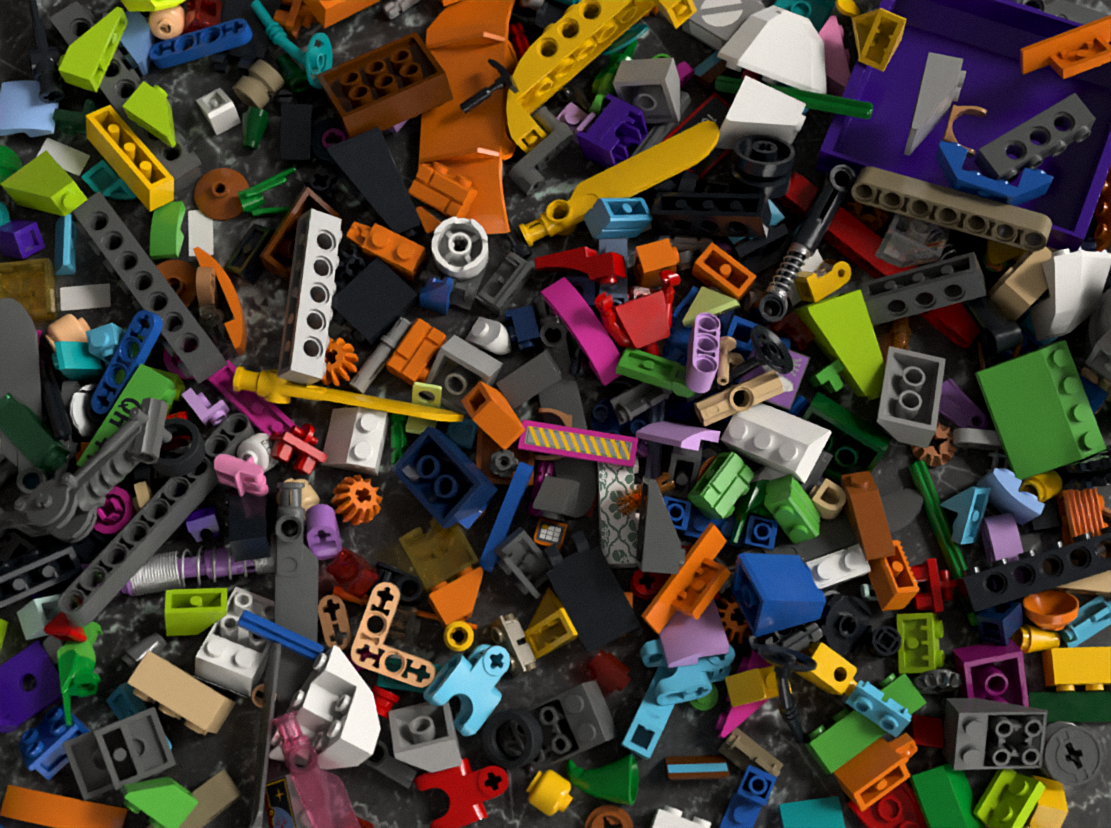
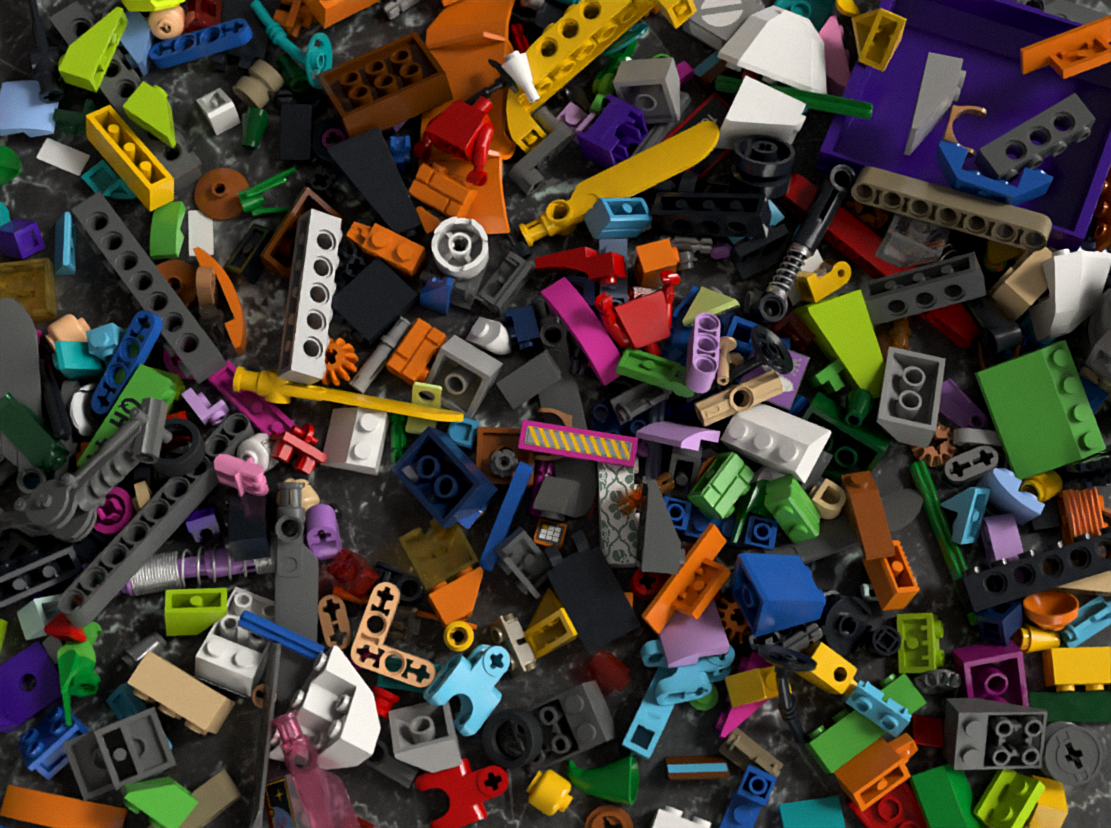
lime slope [0,151,88,217] -> none
white sticker [60,283,111,311] -> none
orange gear [330,474,383,526] -> none
orange slope [461,381,525,450] -> none
orange brick [691,242,757,302] -> none
white brick [804,544,871,590] -> none
red hips [910,558,957,615] -> none
none -> blue plate [389,136,411,173]
none -> red torso [413,96,494,187]
none -> white cone [501,51,540,104]
none -> dark green cone [845,388,874,428]
none -> light grey beam [944,445,999,485]

